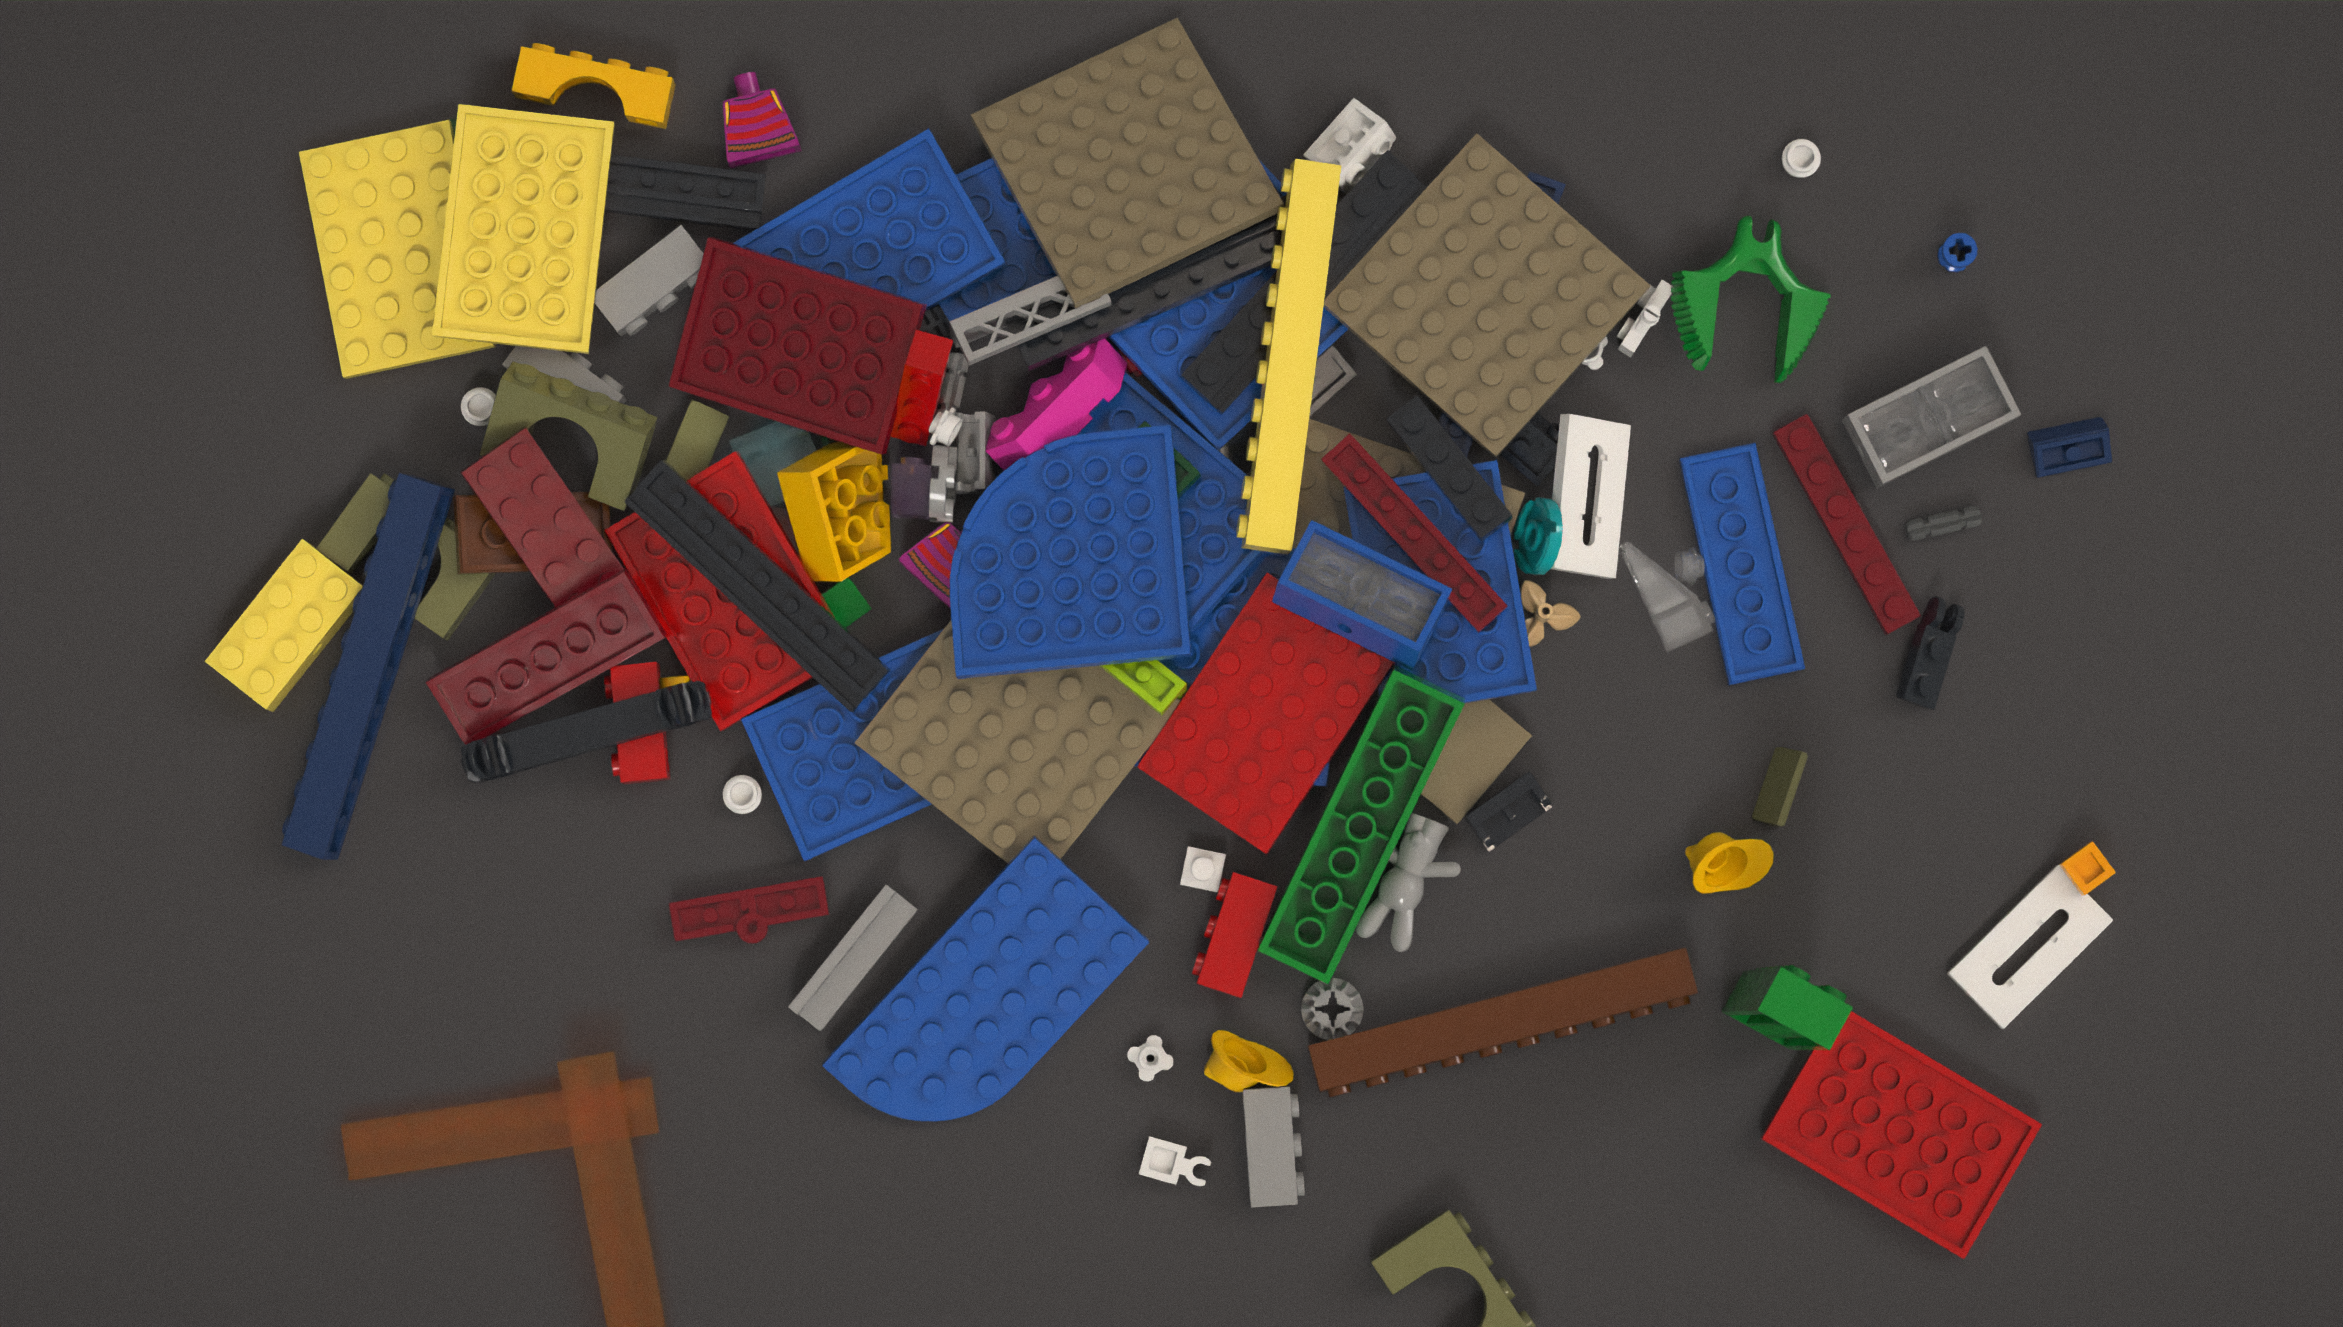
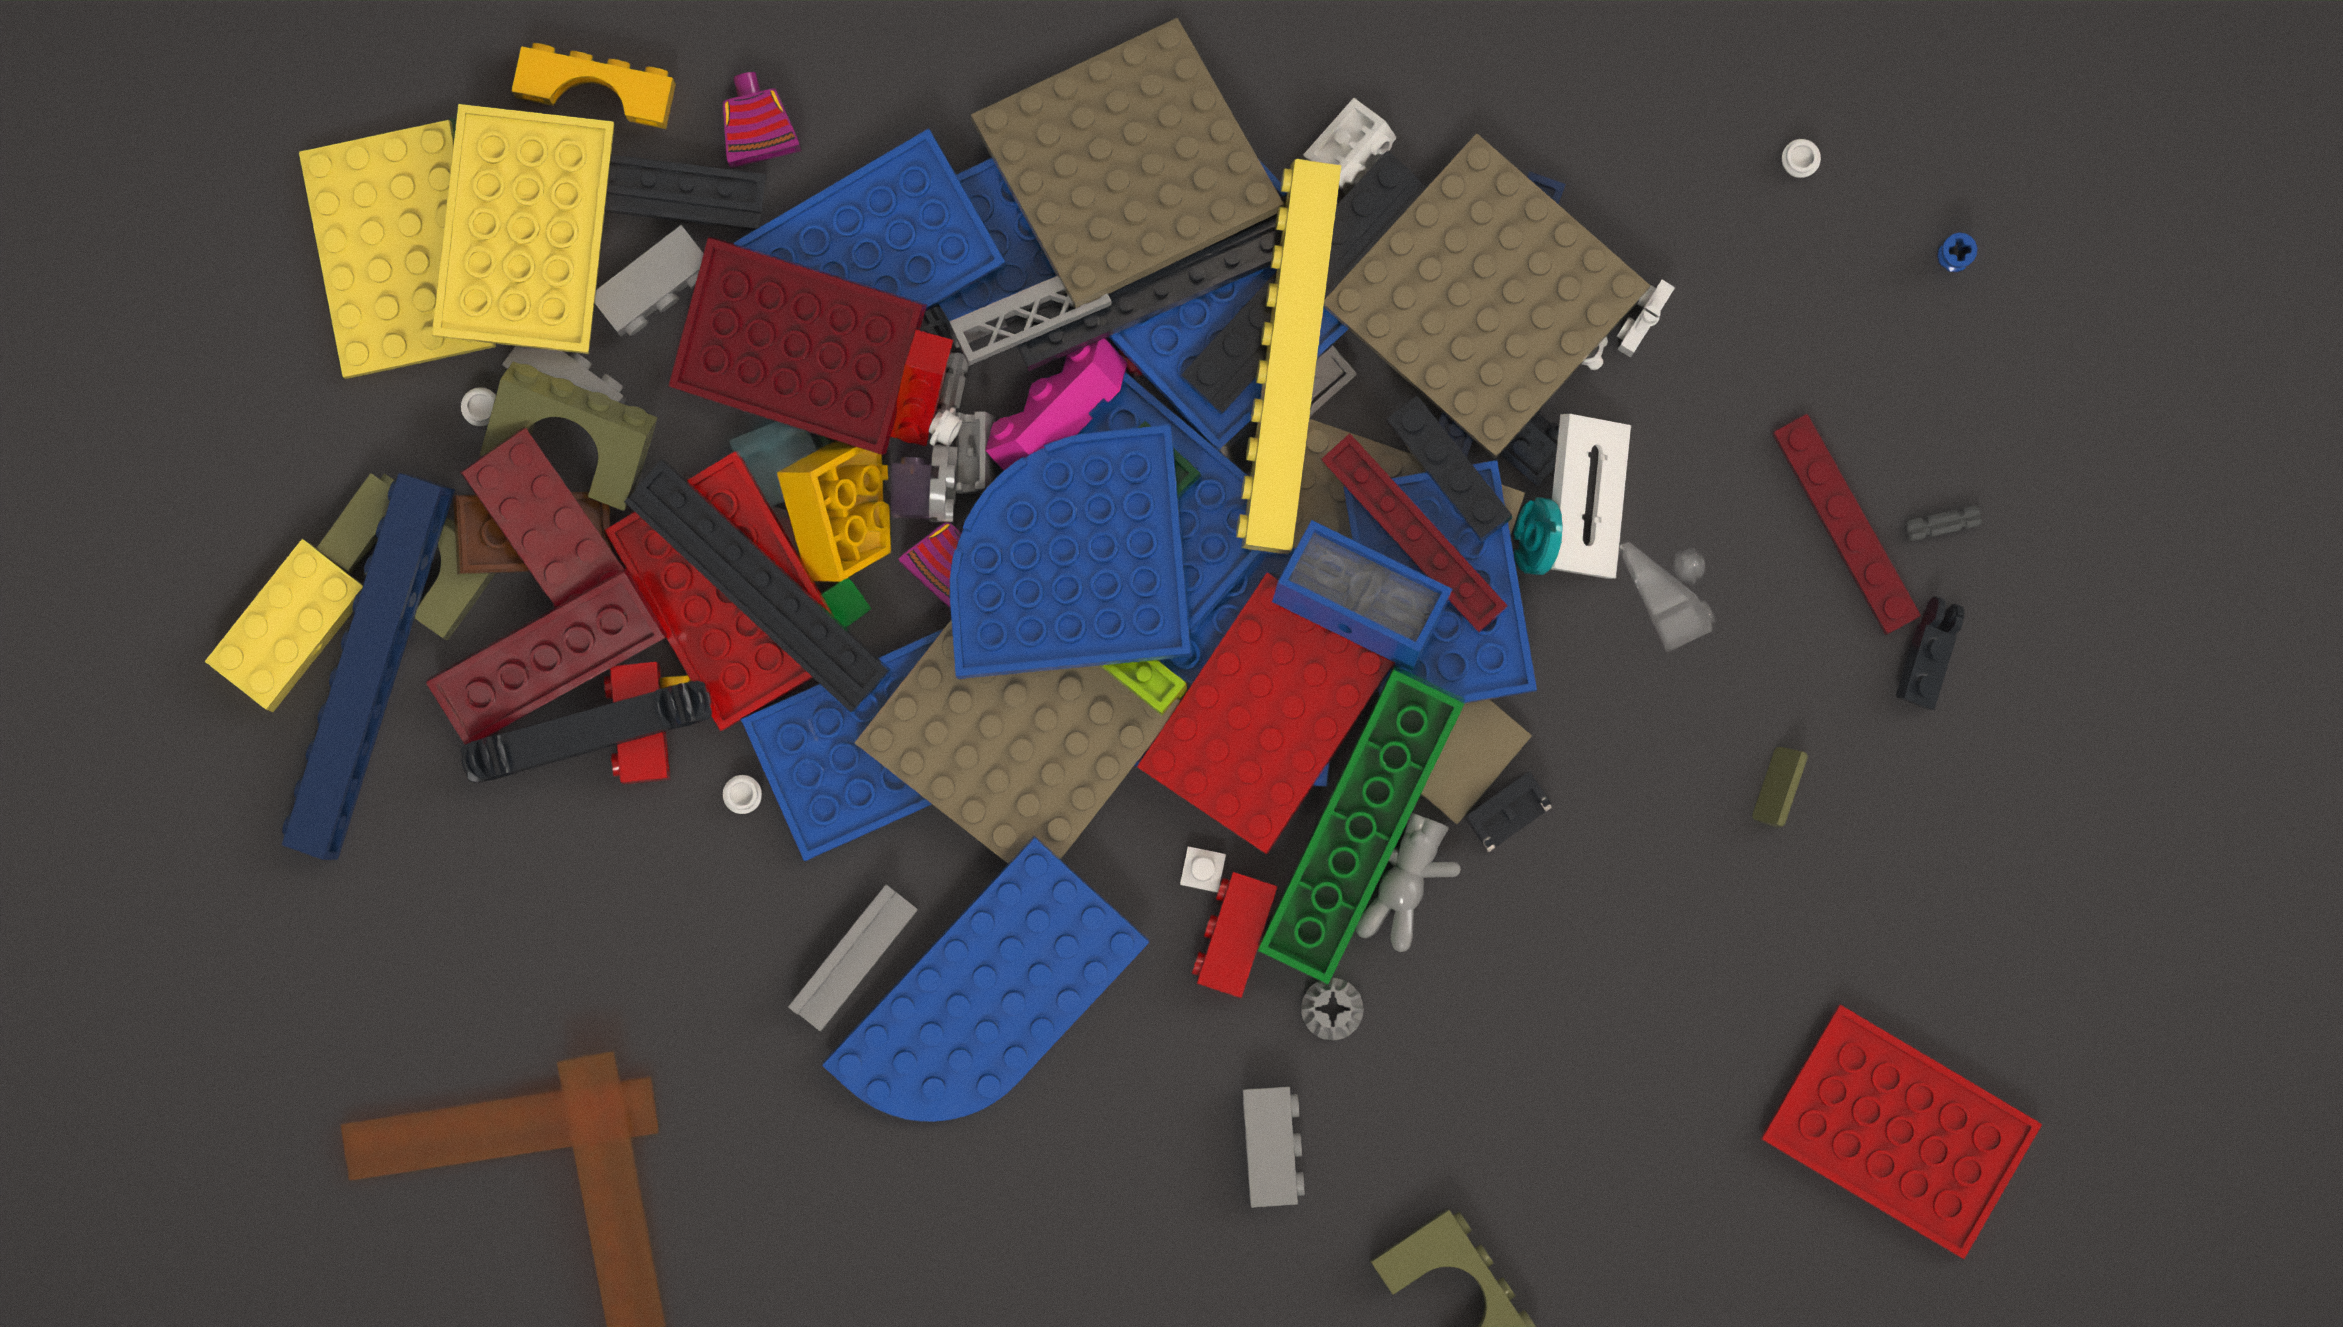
olive slope [666,399,729,480] -> none
dark red hinge [669,876,830,944] -> none
white plate [1127,1035,1173,1081] -> none
white plate [1139,1136,1211,1186] -> none
yellow piece [1204,1030,1294,1092] -> none
reddish brown brick [1308,947,1698,1098] -> none
tan plant [1520,580,1581,647] -> none
green piece [1671,216,1831,383] -> none
blue tile [1679,443,1805,686] -> none
yellow piece [1685,832,1774,894] -> none
green brick [1721,964,1853,1050] -> none
clear brick [1842,346,2021,488] -> none
white piece [1947,865,2113,1029] -> none
dark blue slope [2027,417,2112,478] -> none
light orange tile [2059,841,2116,896] -> none

